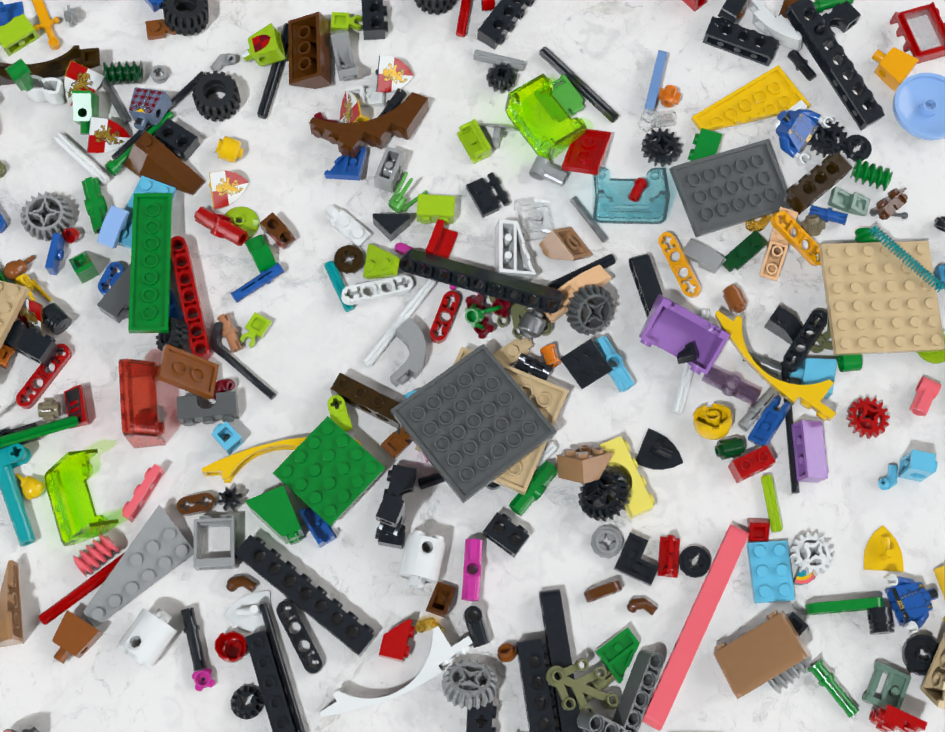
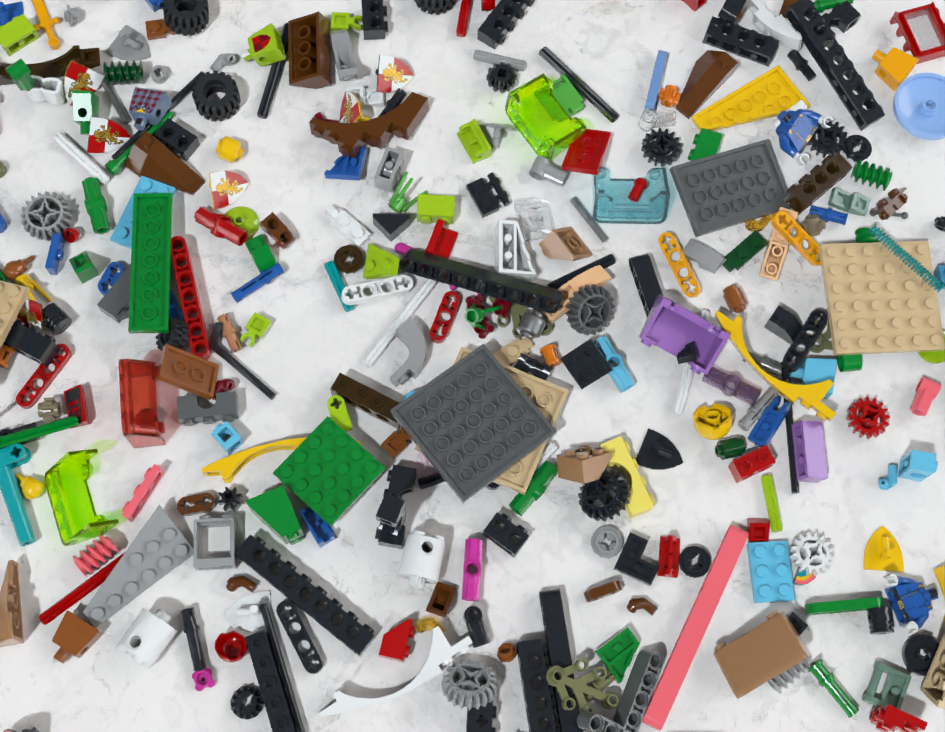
light blue slope [97,205,130,248] -> none
none -> light grey shield [106,25,151,61]
none -> reddish brown wedge [675,50,738,119]

